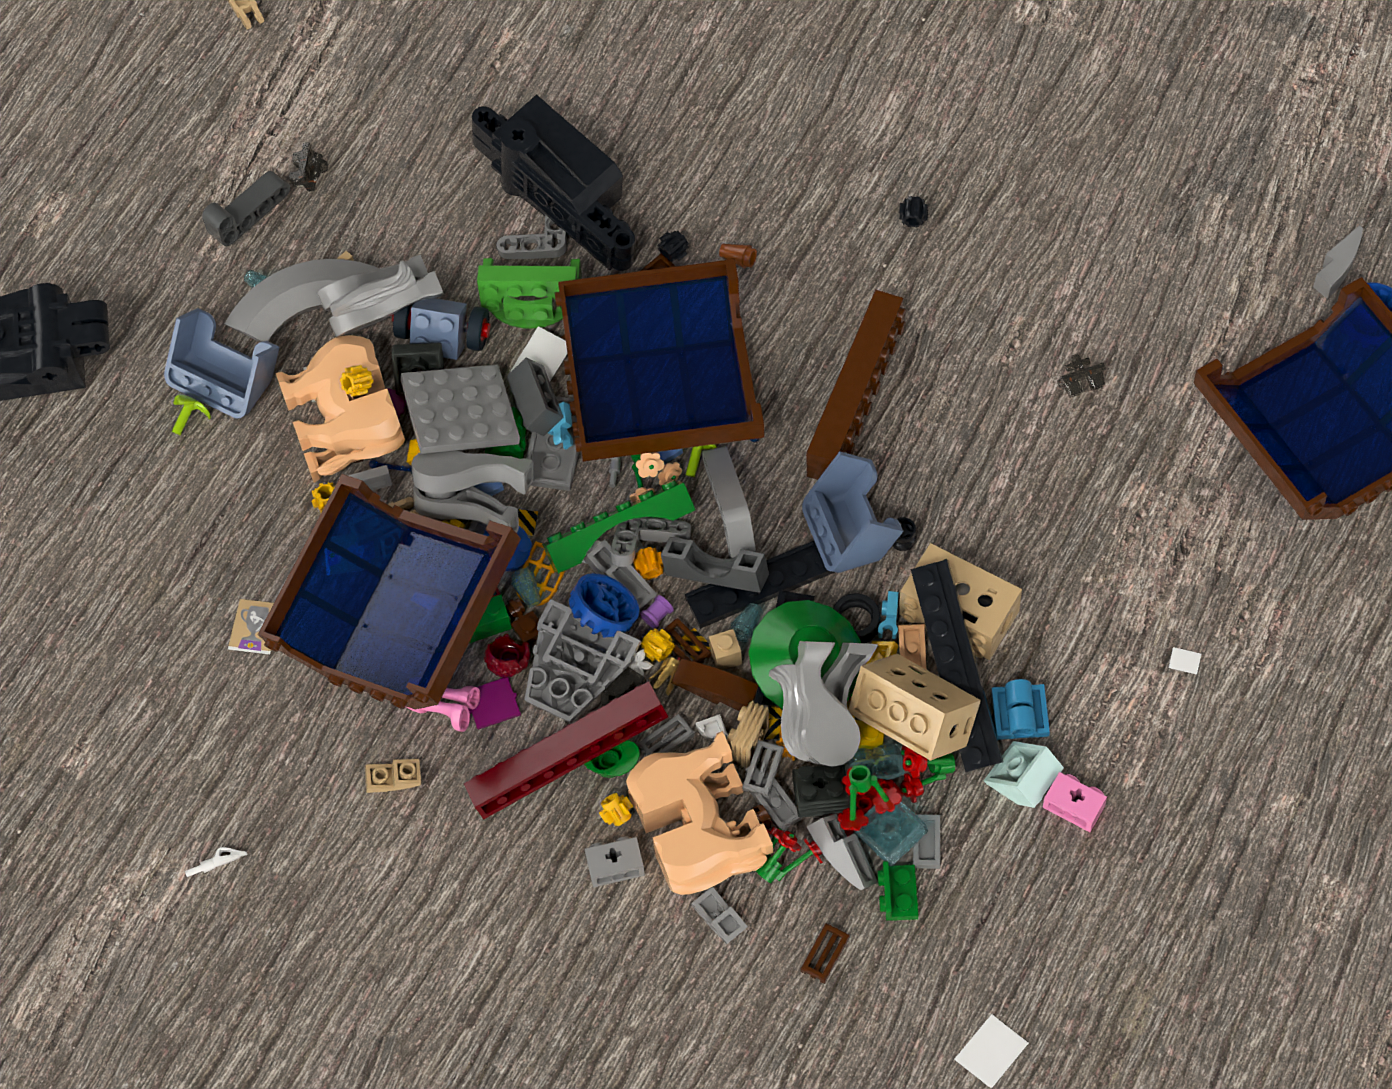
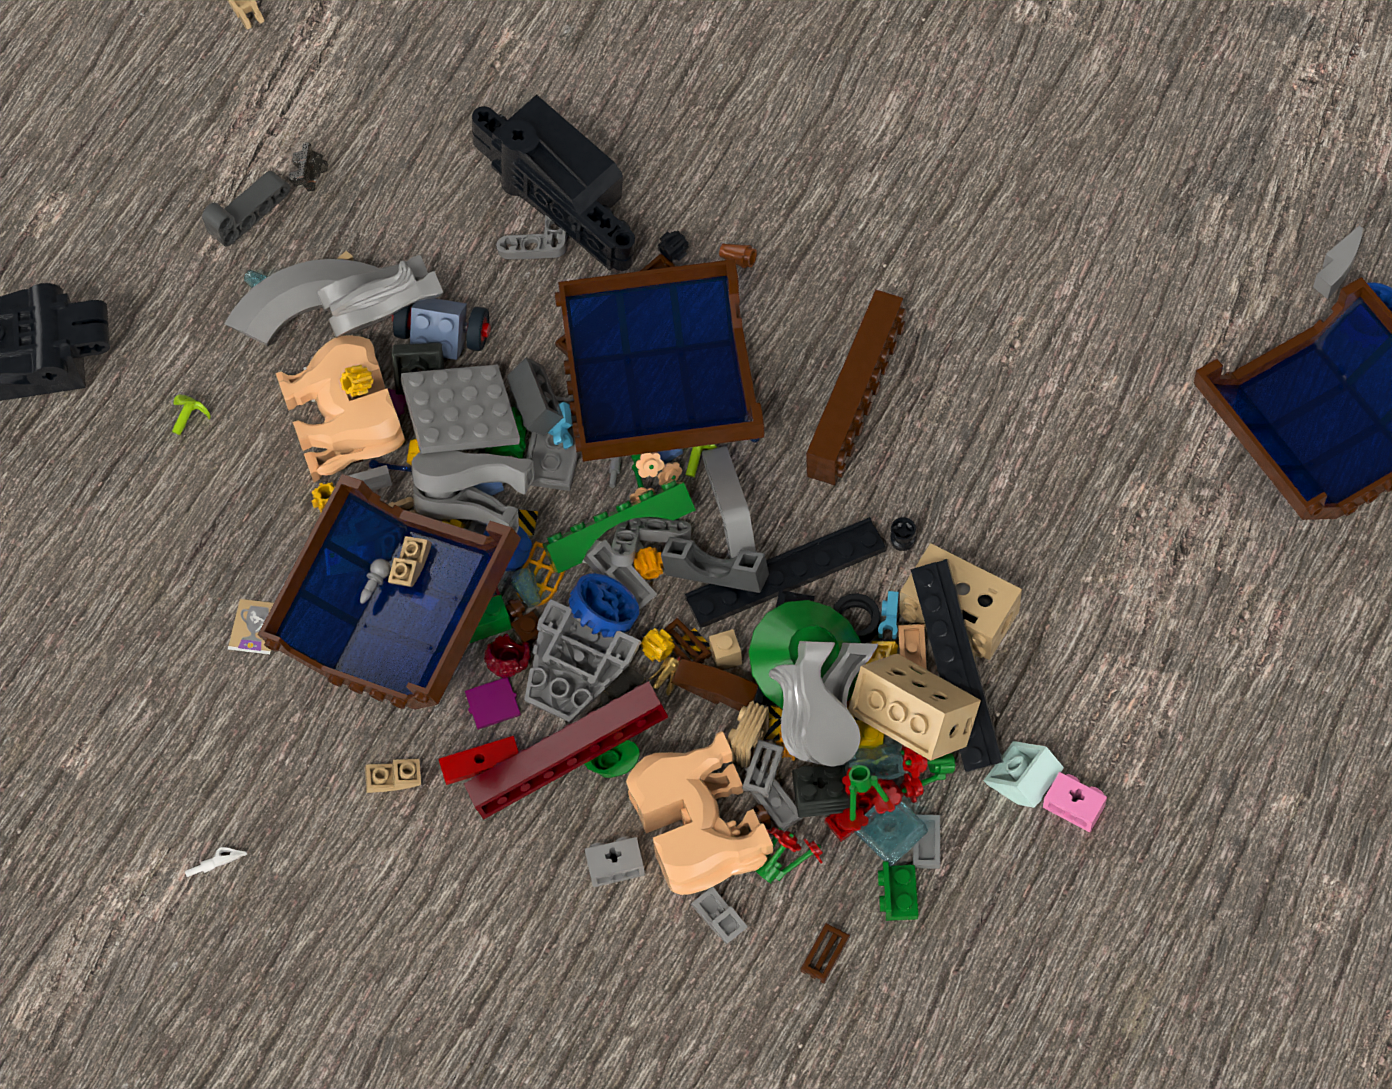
sand blue windscreen [164,308,279,418] -> none
bright pink piece [404,678,480,732] -> none
bright green piece [477,258,582,329] -> none
white sticker [511,326,567,381] -> none
yellow gear [599,793,633,826] -> none
white plant [624,649,653,679] -> none
light grey tile [637,714,695,756] -> none
medium lavender bush [640,595,674,629] -> none
white tile [695,714,728,741] -> none
clear light blue cone [730,603,762,642] -> none
sand blue windscreen [802,452,903,573] -> none
light grey slope [807,813,878,890] -> none
black gear [899,196,928,228] -> none
white sticker [954,1014,1029,1088] -> none
dark azure plate [991,679,1050,740] -> none
clear smoke hips [1057,354,1106,398] -> none
white sticker [1169,647,1201,675] -> none
none -> light grey bar [360,559,391,604]
none -> tan slope [388,536,432,587]
none -> red tile [438,736,519,785]

